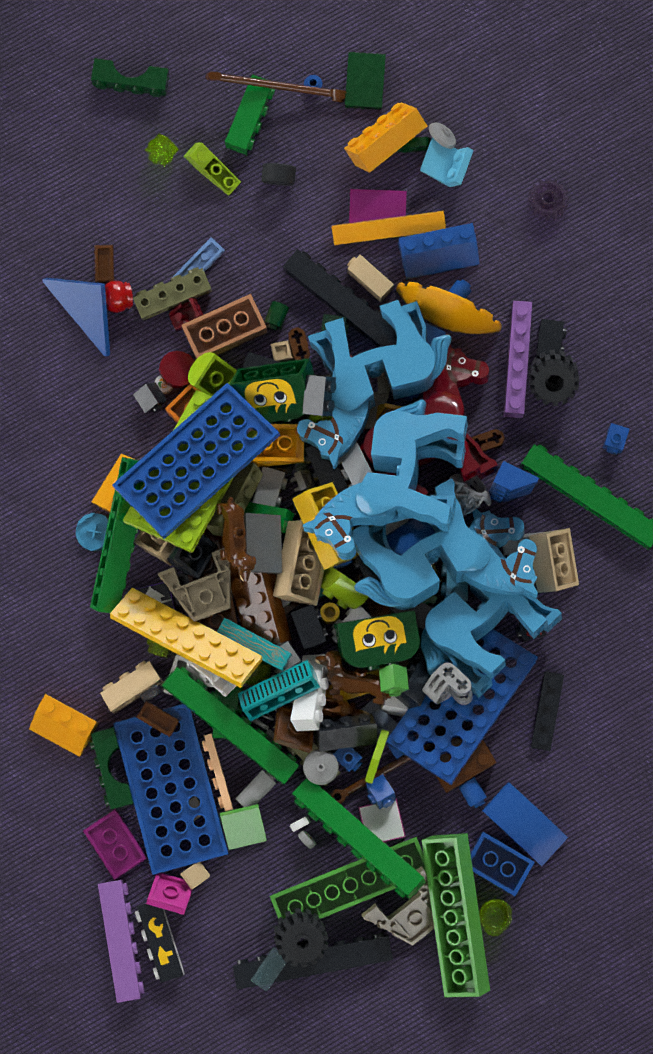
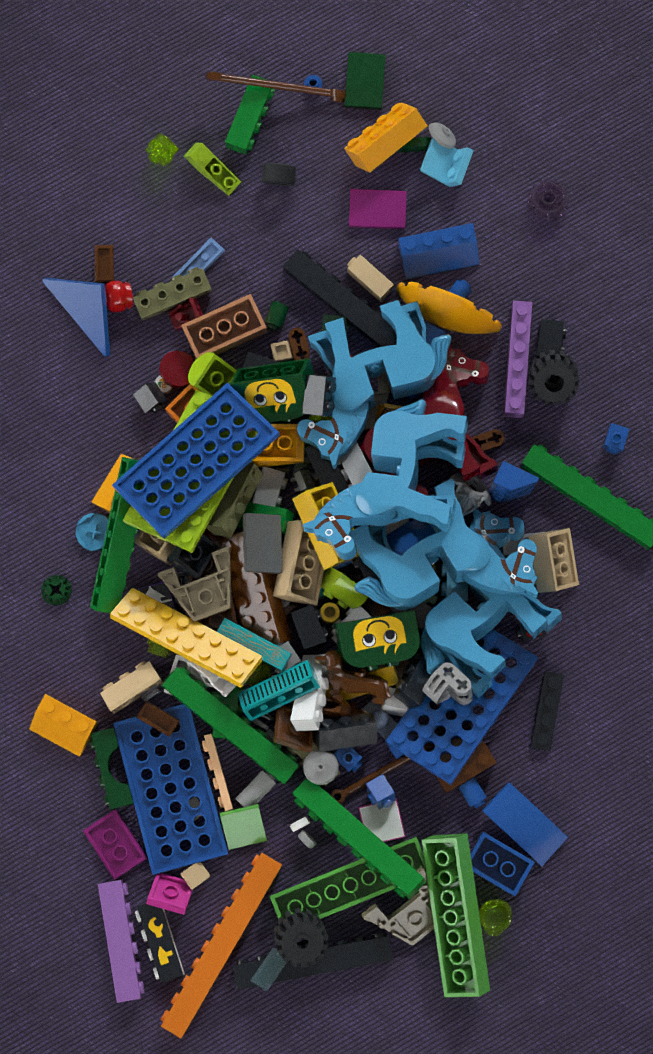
dark green arch [91,58,170,97] -> none
reddish brown animal [217,497,256,582] -> none
light orange tile [332,211,446,245] -> none
lime tile [365,729,389,784] -> none
bright green brick [379,664,409,696] -> none
none -> dark green gear [41,575,72,606]
none -> orange brick [160,853,282,1038]

